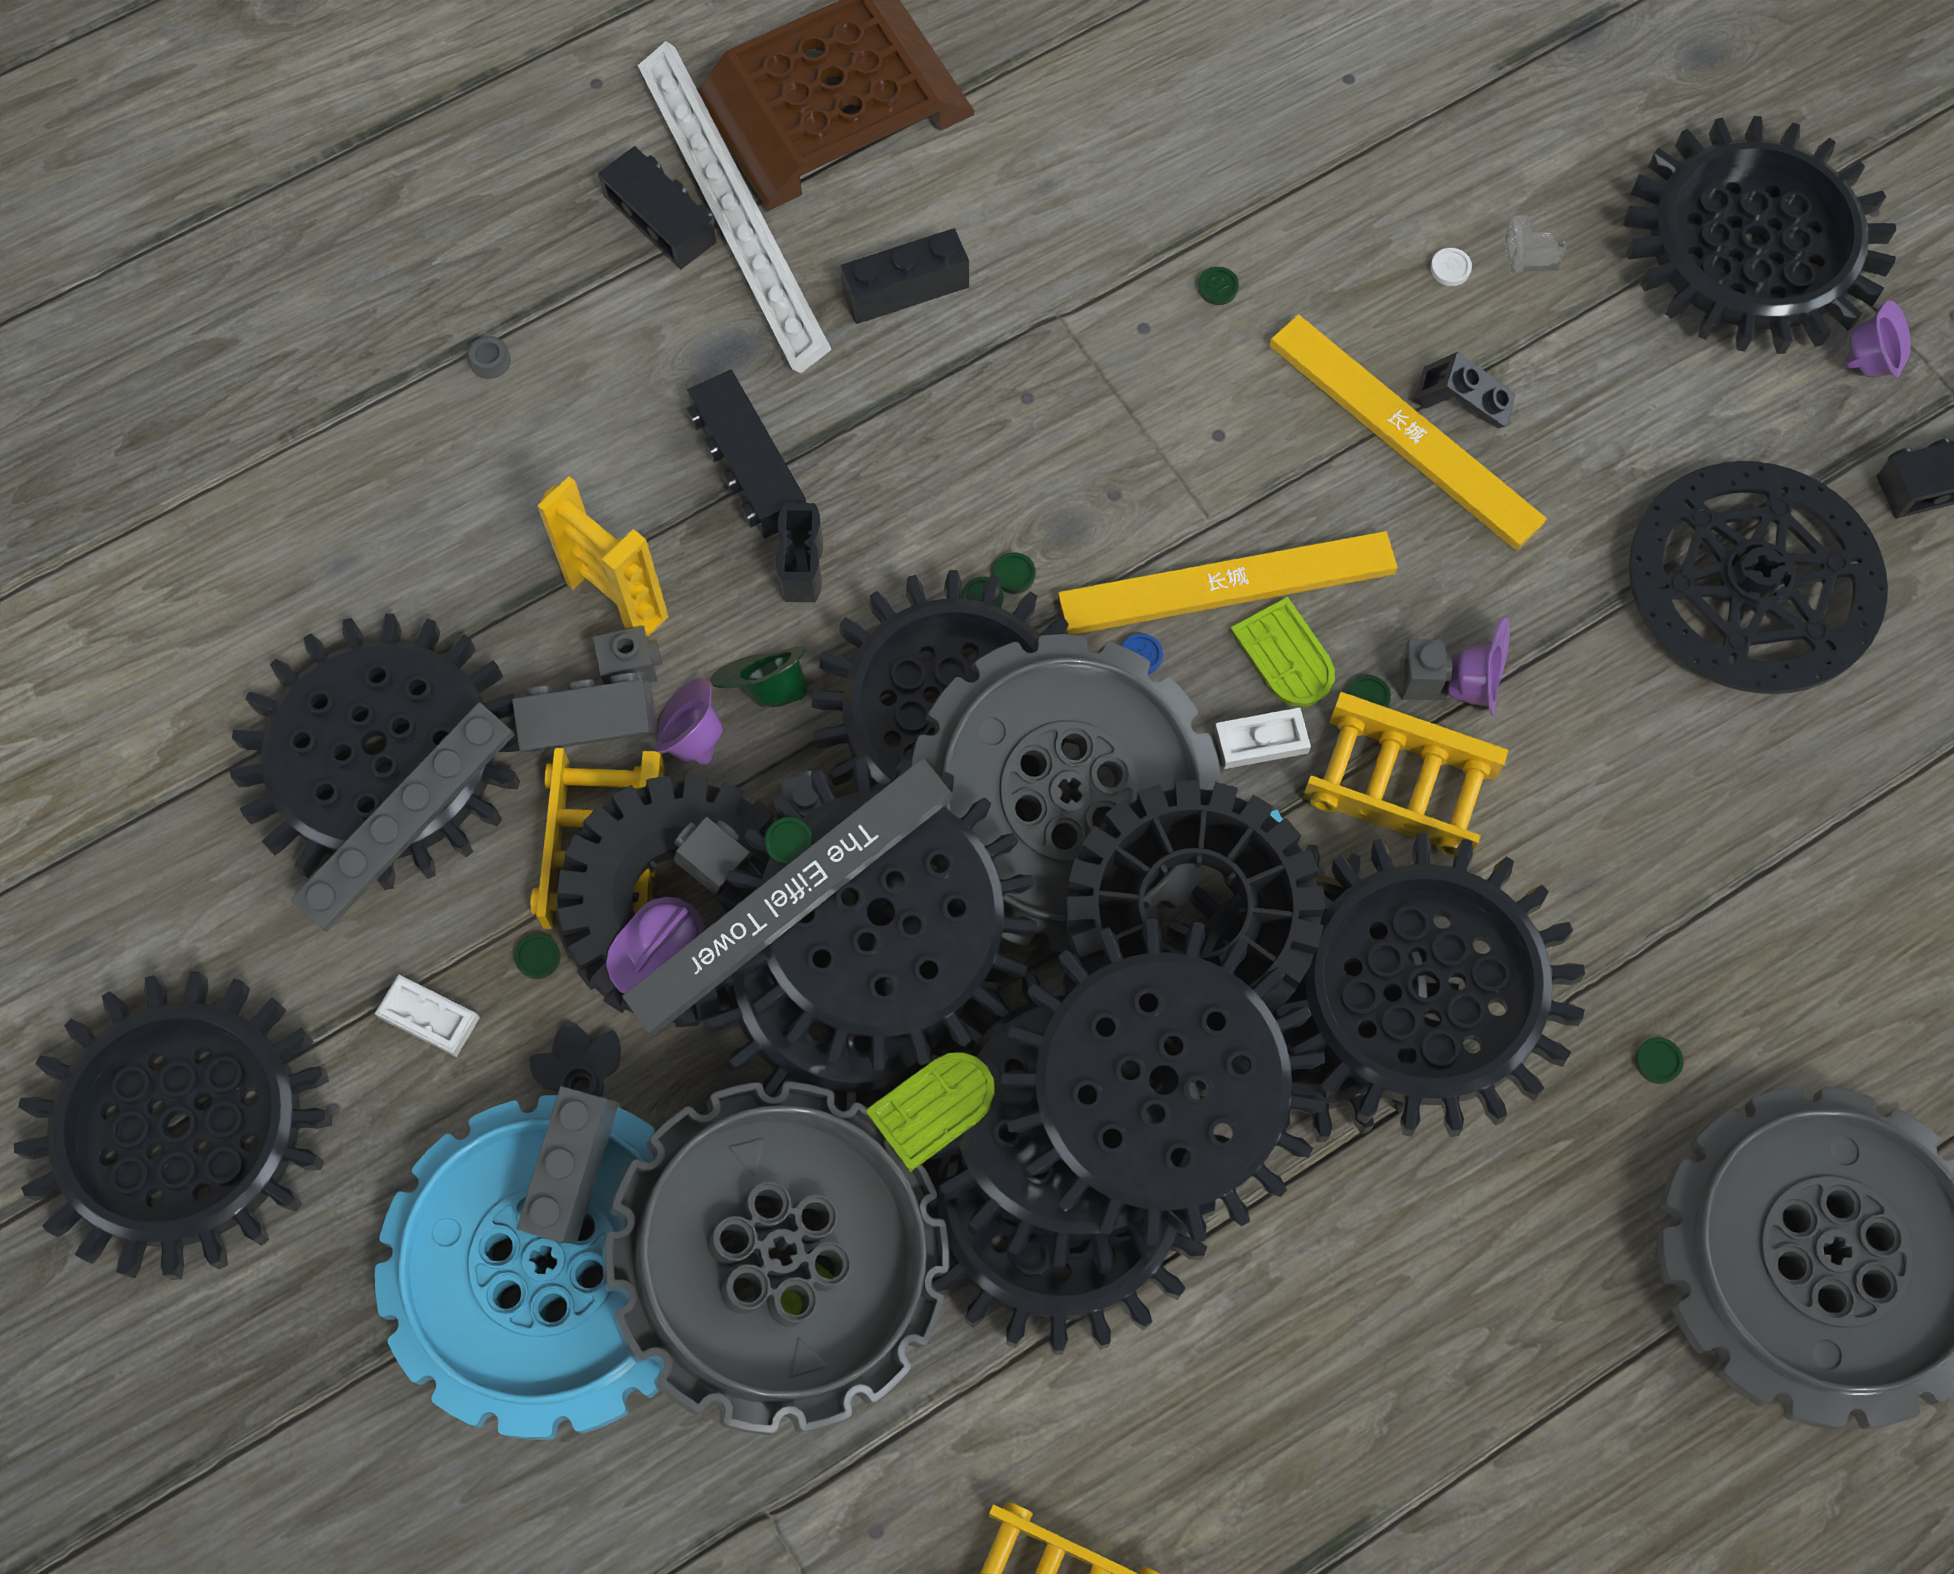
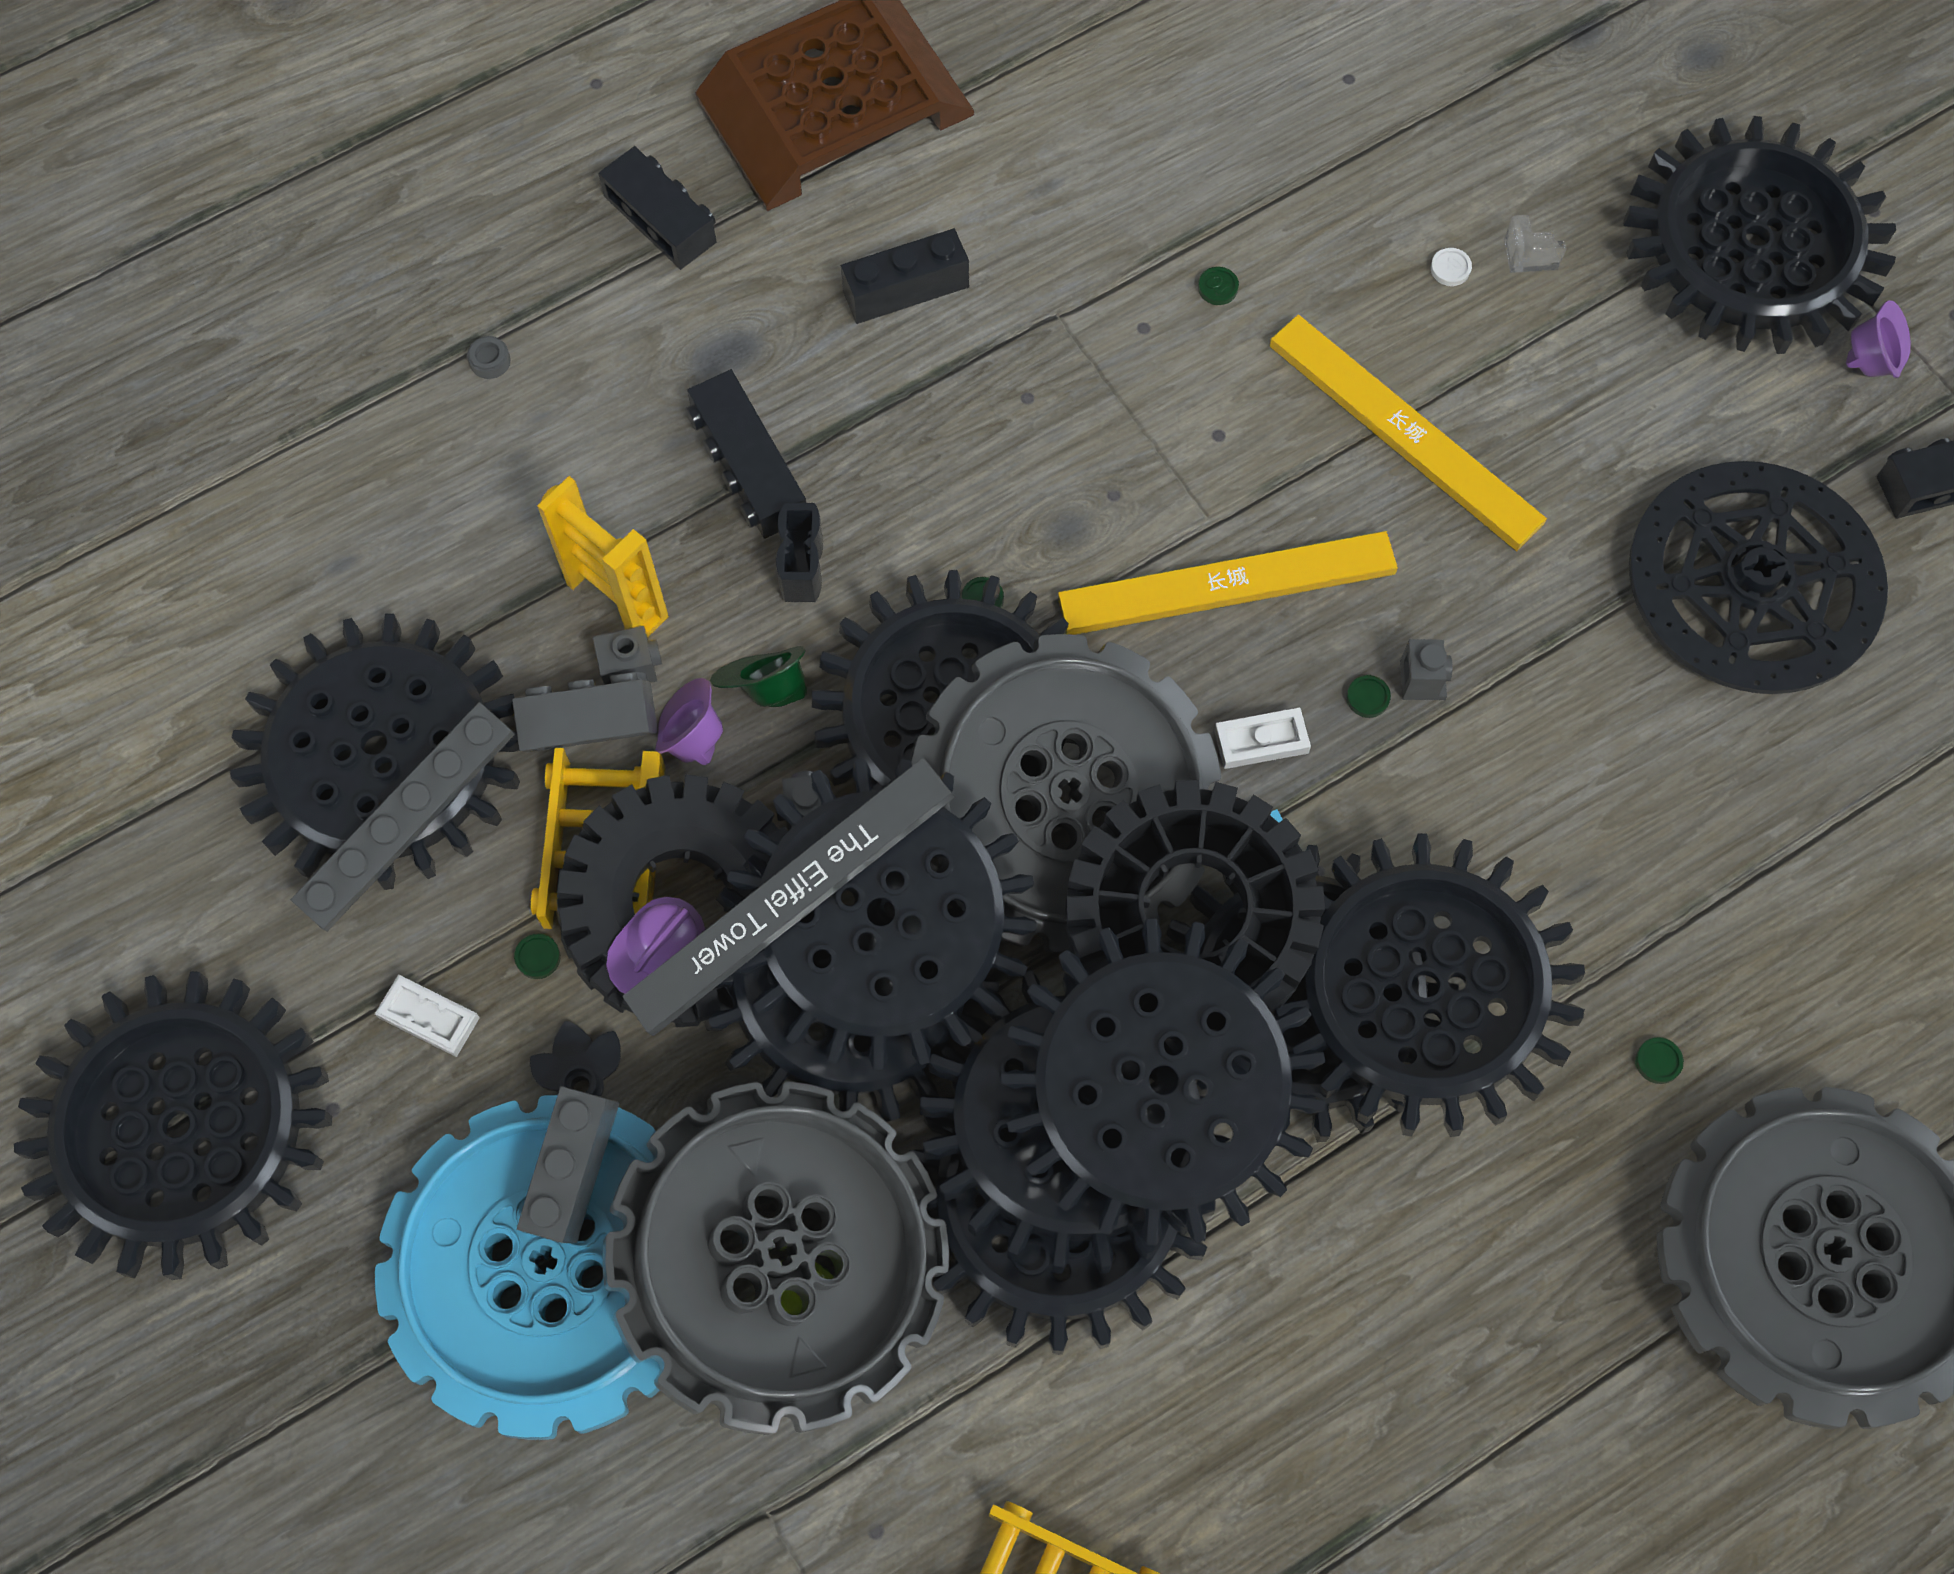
white plate [638,41,832,373] -> none
dark grey brick [674,816,749,896] -> none
dark green piece [765,817,813,865] -> none
lime window [865,1052,995,1172] -> none
dark green piece [994,552,1036,594] -> none
blue piece [1122,634,1163,675] -> none
lime window [1230,597,1335,707] -> none
yellow fence [1302,692,1509,857] -> none
black bracket [1414,352,1515,428] -> none
medium lavender piece [1449,617,1510,716] -> none

